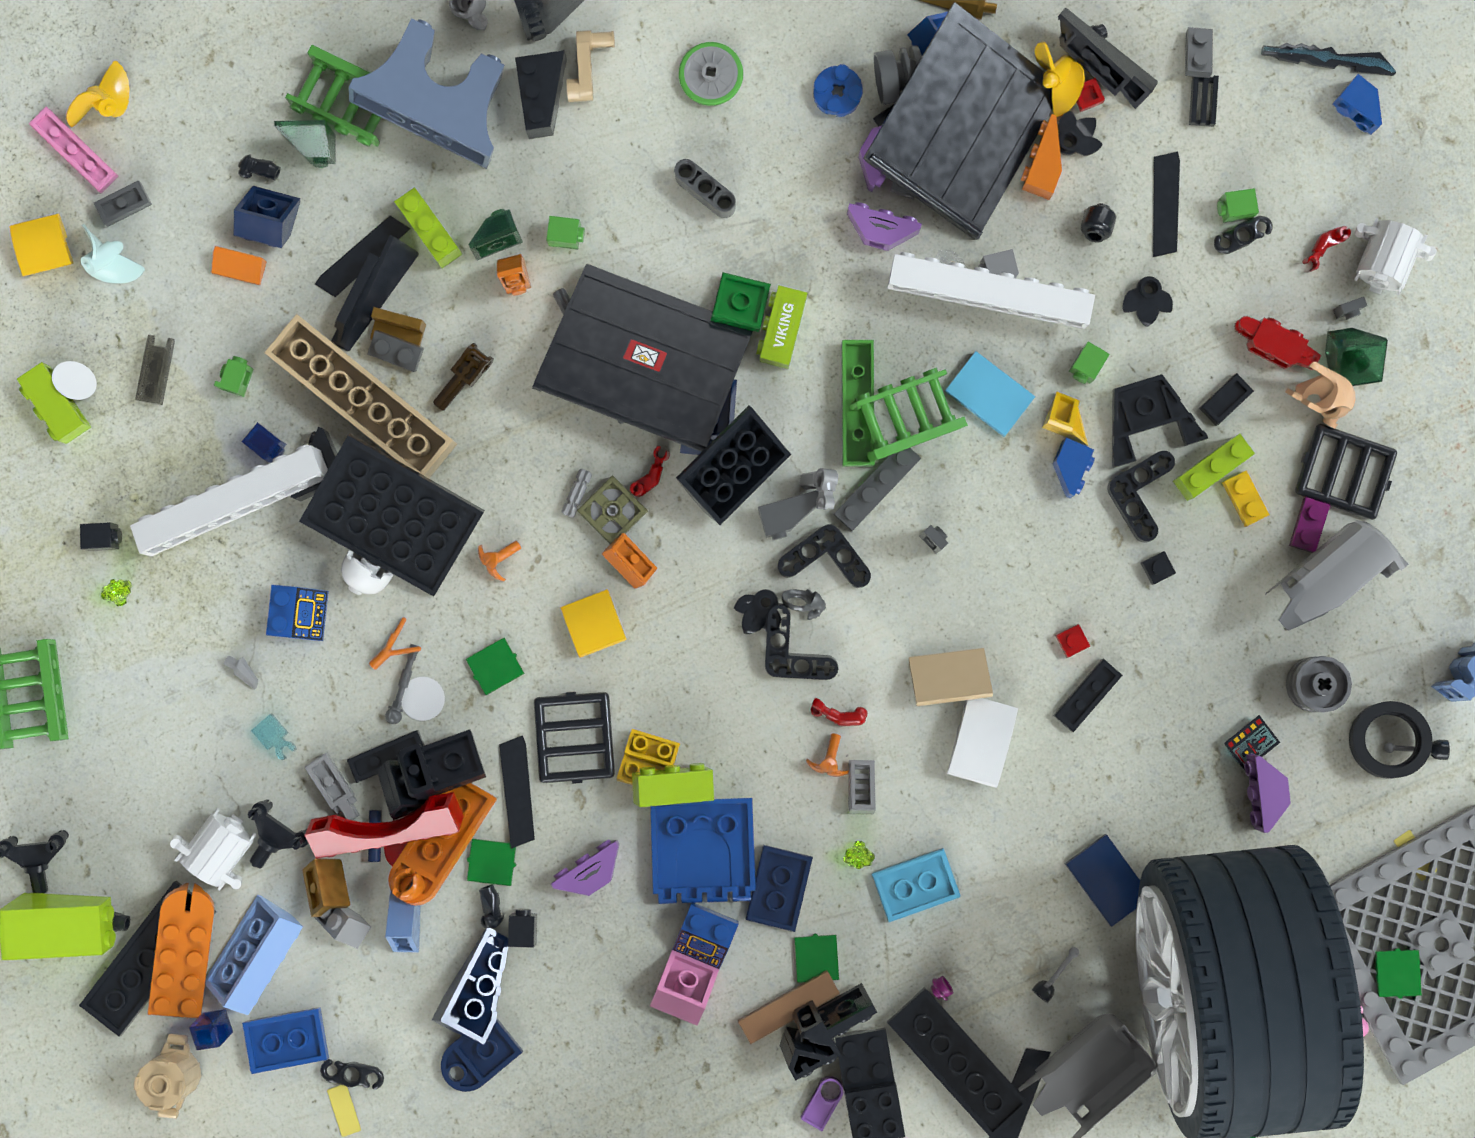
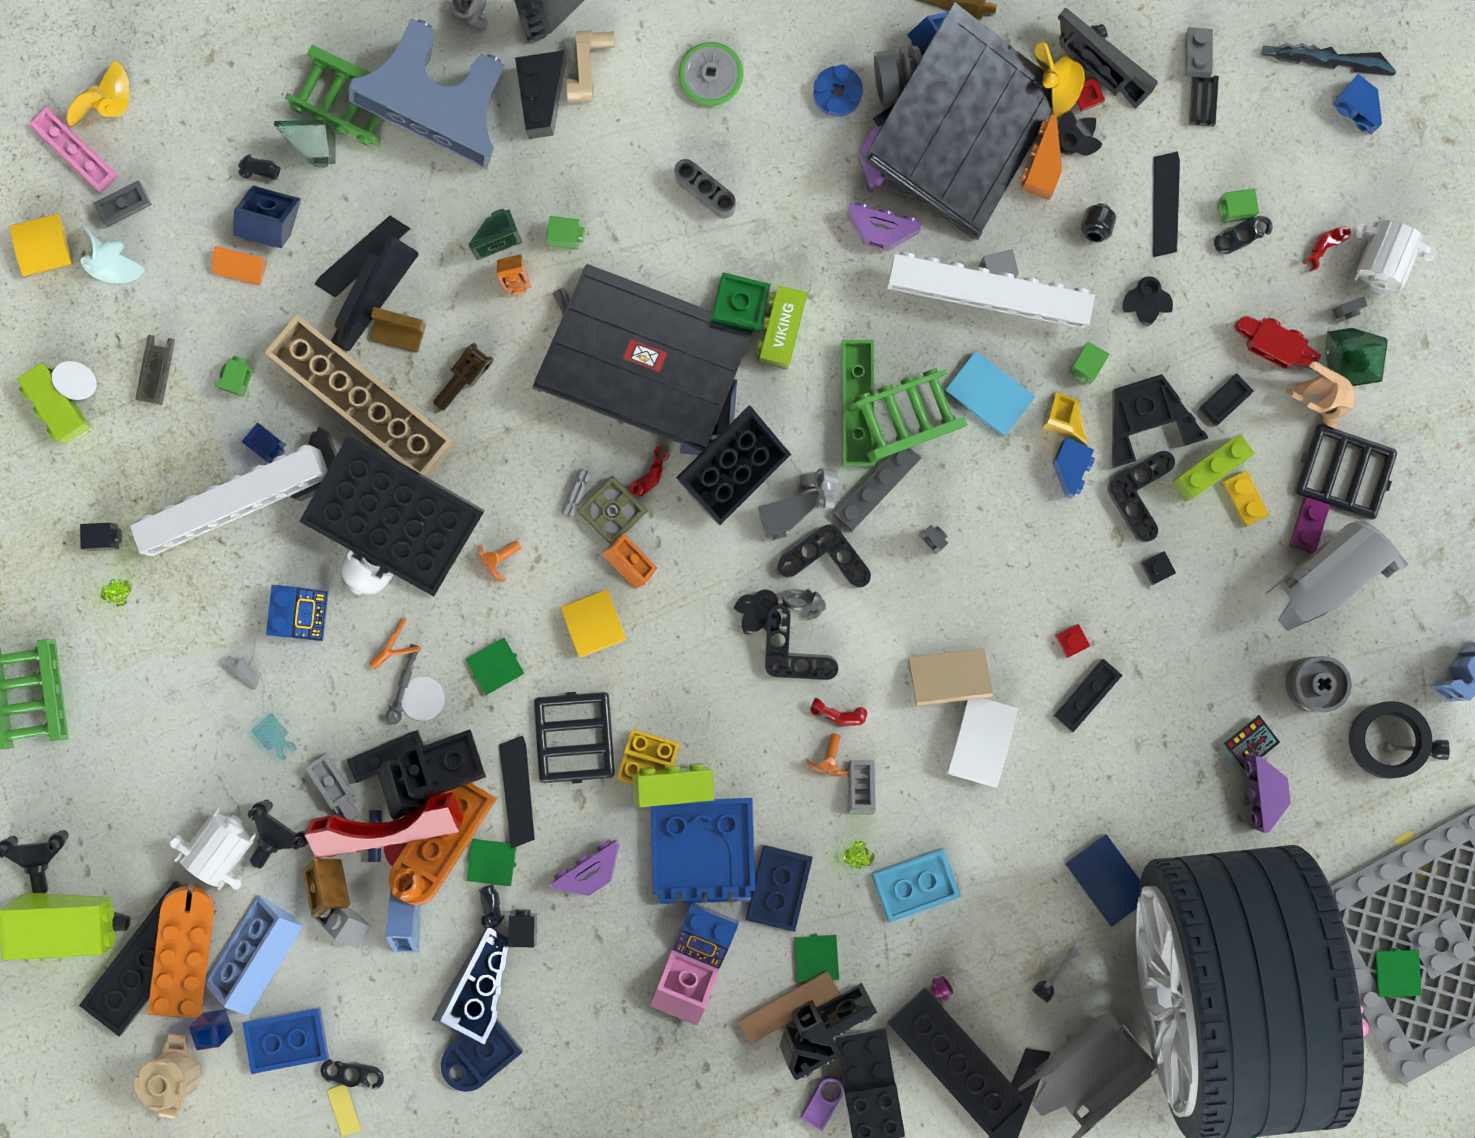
dark grey plate [367,330,424,372] -> none
lime brick [394,187,462,268] -> none

